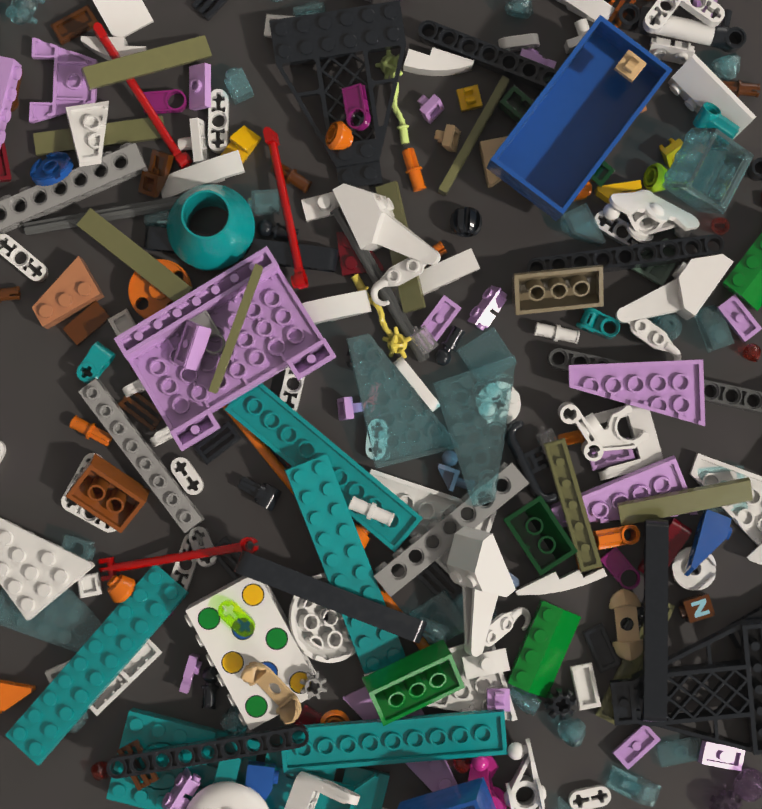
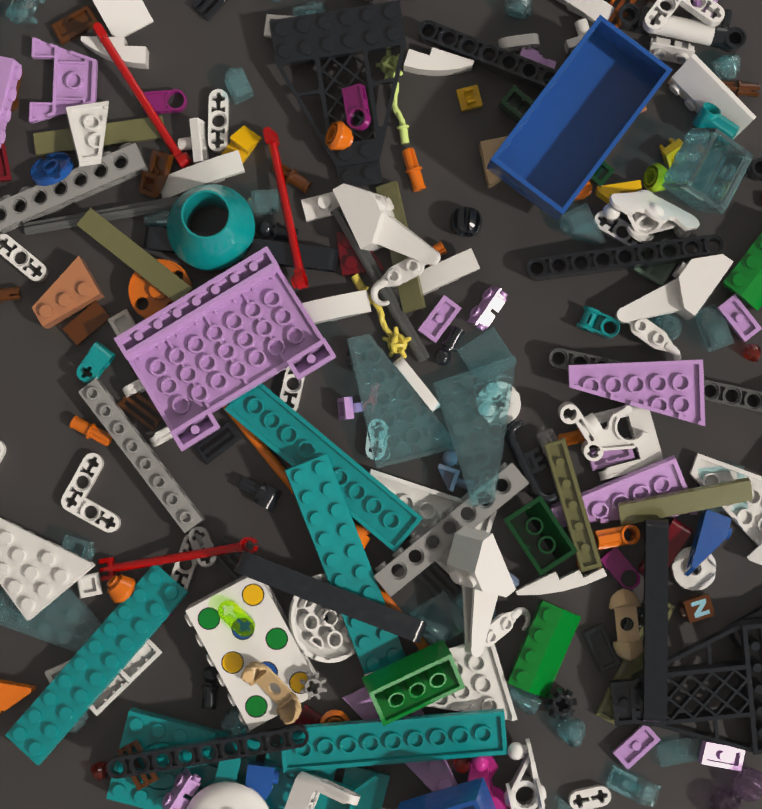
dark orange slope [66,453,150,533] -> none
olive tile [81,35,212,91] -> none
white beam [171,457,204,495] -> none
lavender slope [174,320,211,371] -> none
lavender plate [179,653,202,694] -> none
lavender plate [189,63,211,111] -> none
light grey piece [190,310,226,356] -> none
olive tile [208,264,263,394] -> none
white pin [348,496,395,527] -> none
clear piece [410,325,439,356] -> none
lavender tile [417,94,445,124] -> none
tan tile [434,124,461,152] -> none
olive tile [438,76,509,196] -> none
white tile [461,648,510,680] -> none
lavender tile [486,688,510,711] -> none
dark tan slope [511,265,604,315] -> none
white pin [534,322,580,344] -> none
white tile [570,662,601,711] -> none
tan tile [614,50,647,83] -> none
clear red hinge [711,217,730,235] -> none

